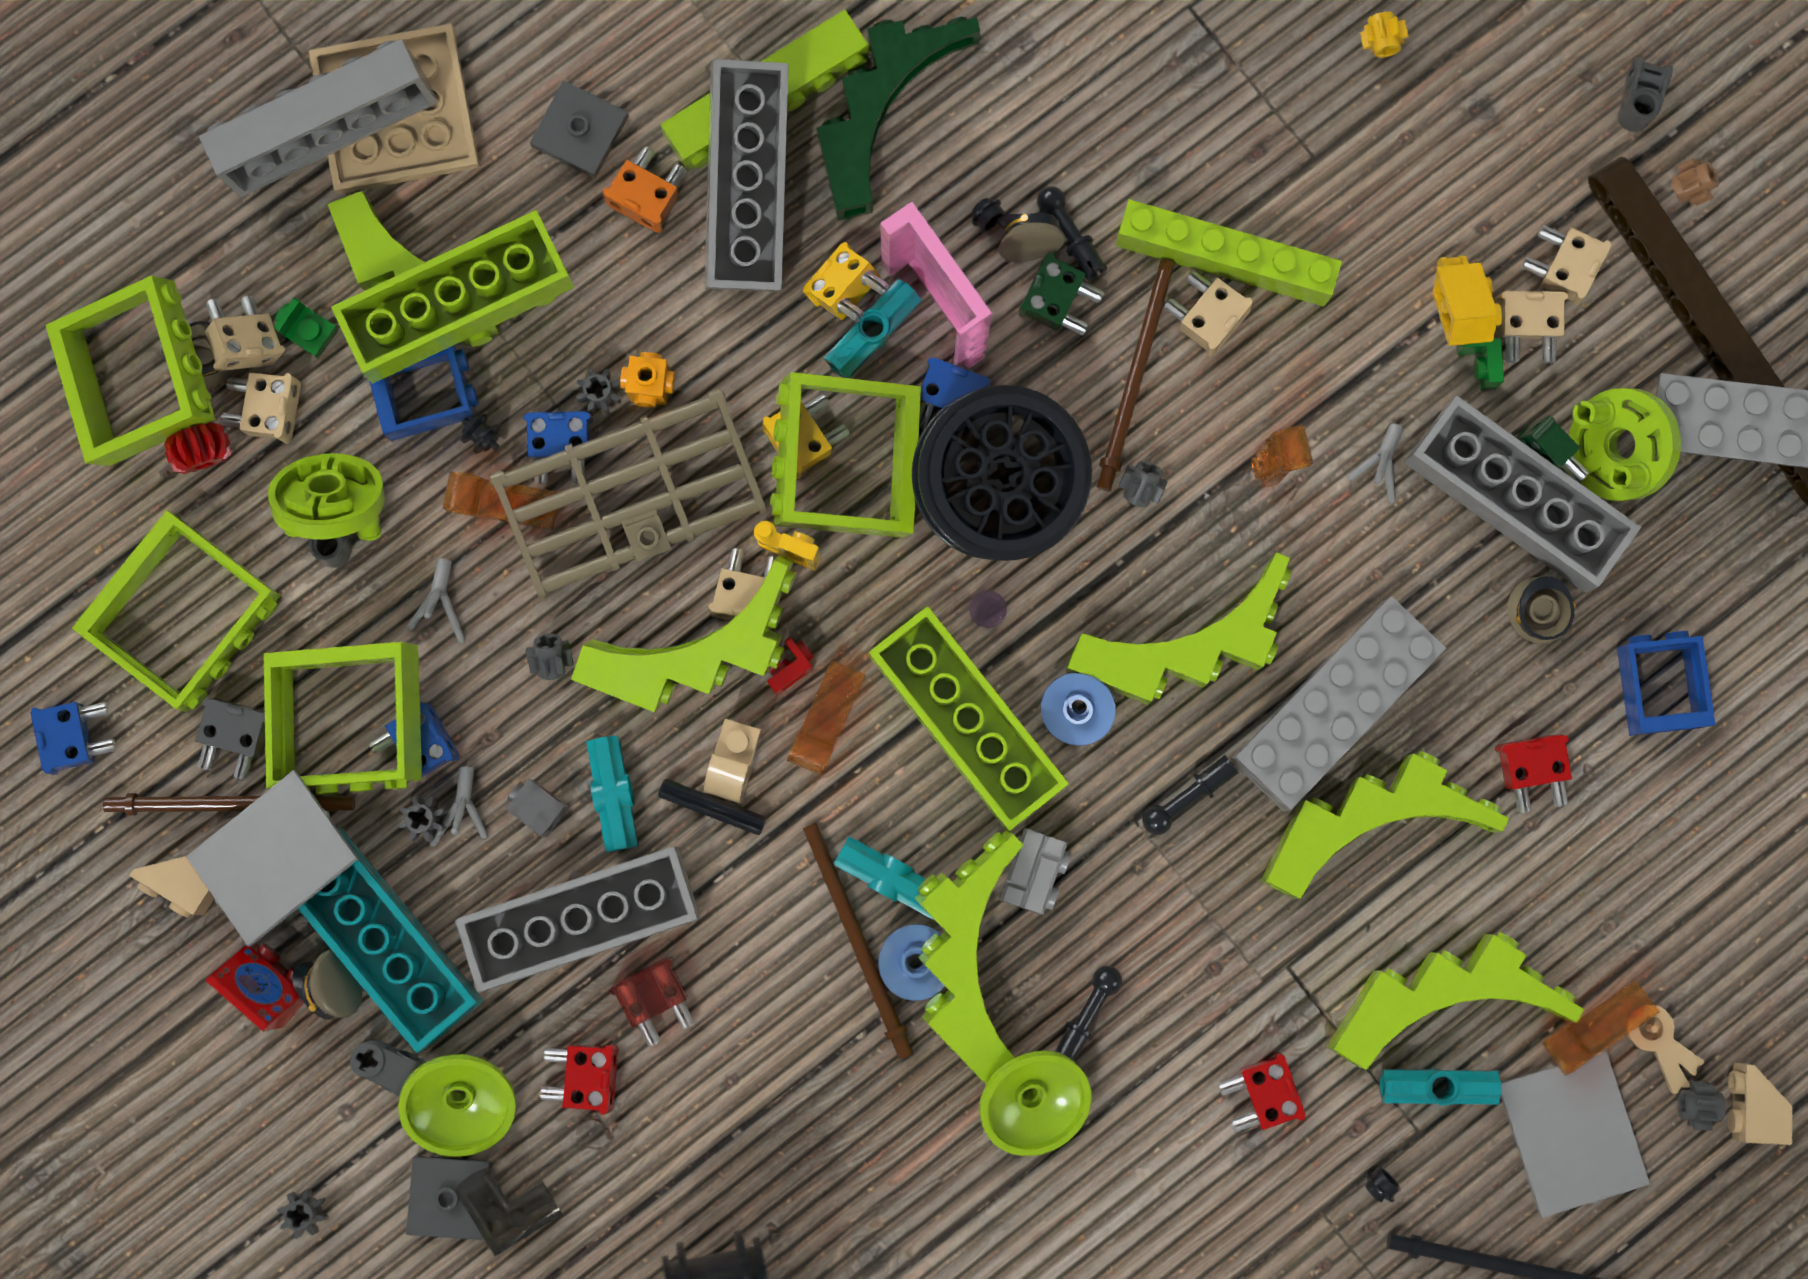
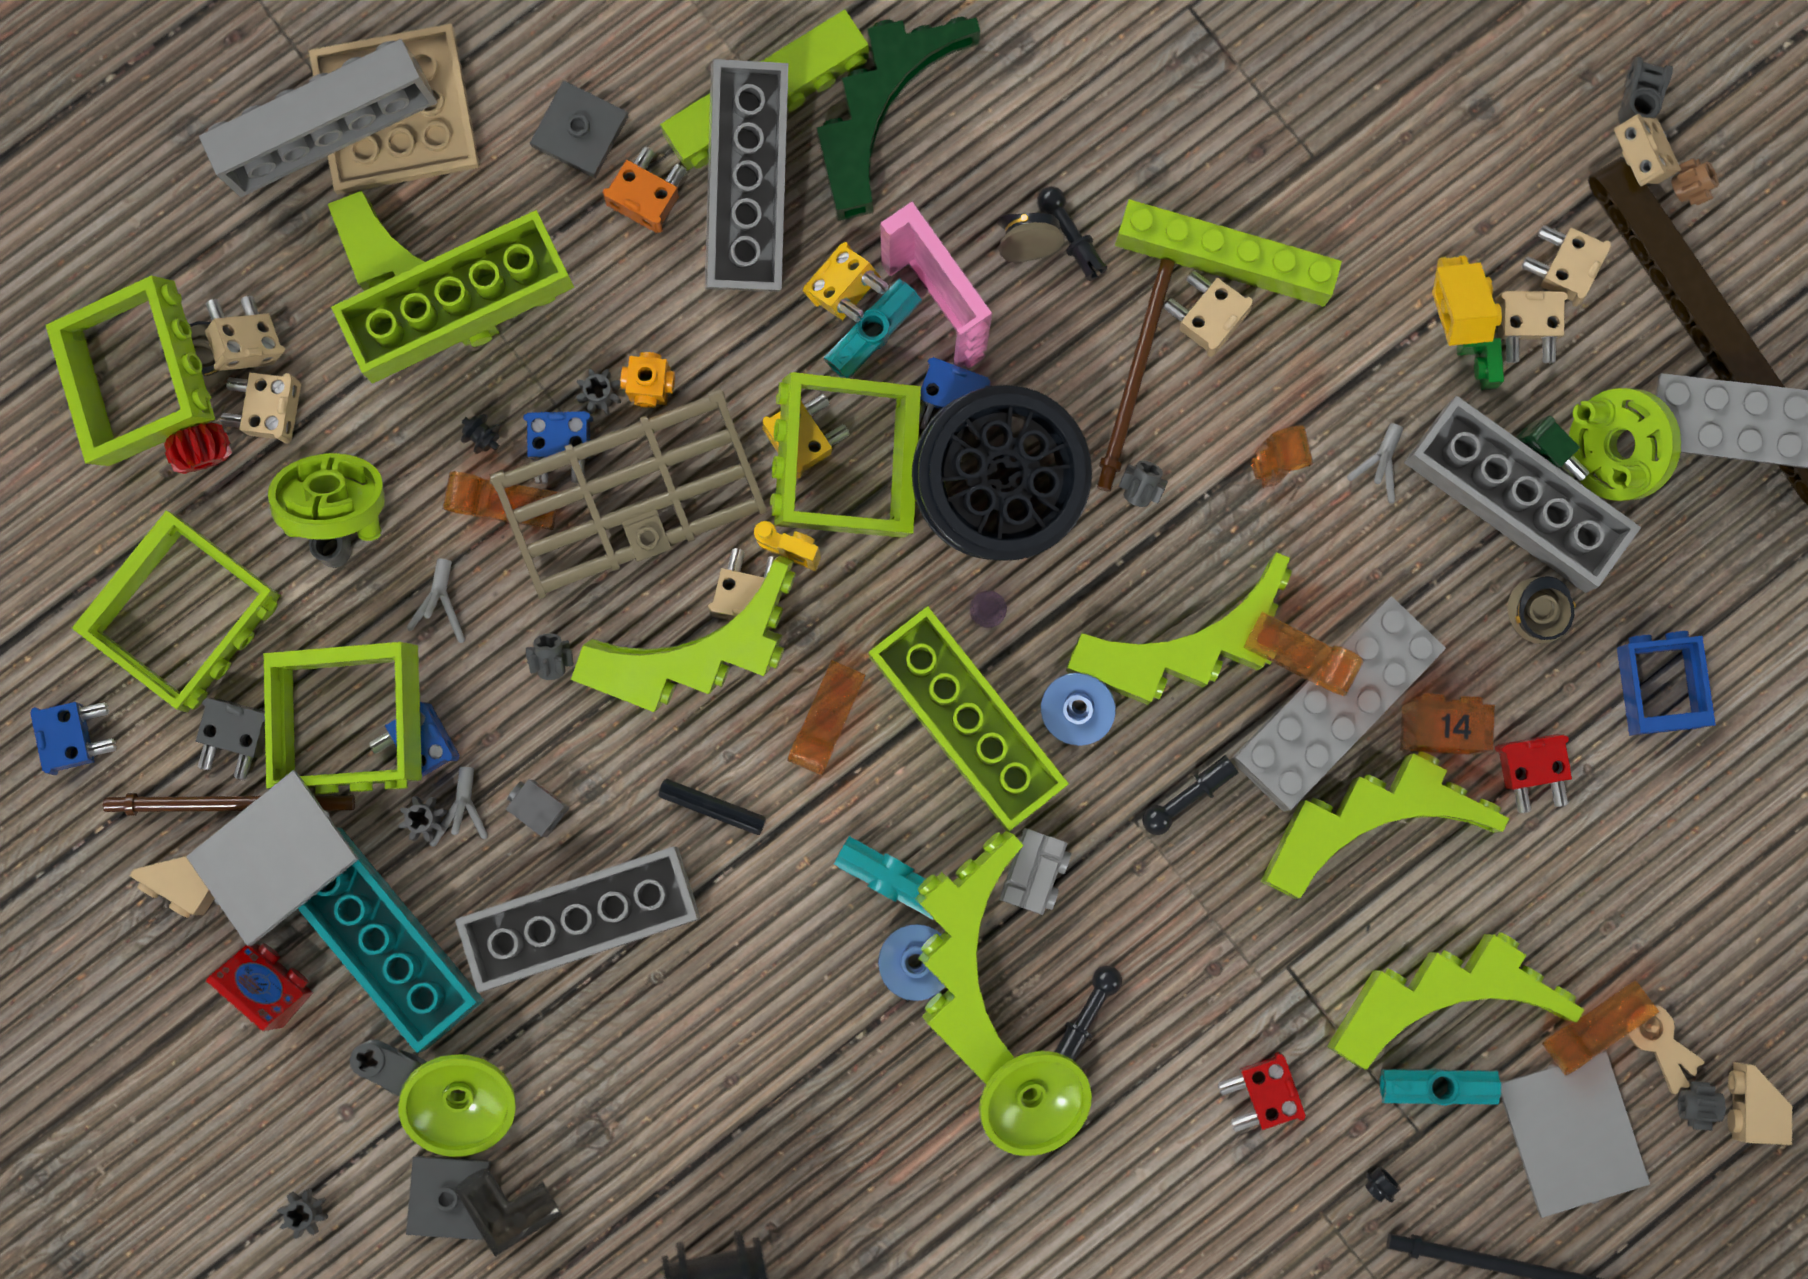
green bracket [274,297,339,359] -> none
dark tan piece [292,950,363,1020] -> none
blue window [369,345,479,441] -> none
red piece [540,1044,619,1115] -> none
teal piece [586,735,639,852] -> none
clear red piece [610,956,694,1046] -> none
tan brick [703,719,762,804] -> none
red bracket [767,637,814,696] -> none
reddish brown bar [803,823,913,1060] -> none
black plate [972,198,1005,232] -> none
dark green piece [1018,252,1104,335] -> none
yellow gear [1360,12,1408,57] -> none
none -> clear orange plate [1244,612,1364,696]
none -> clear orange brick [1400,694,1495,755]
none -> tan piece [1614,114,1681,186]

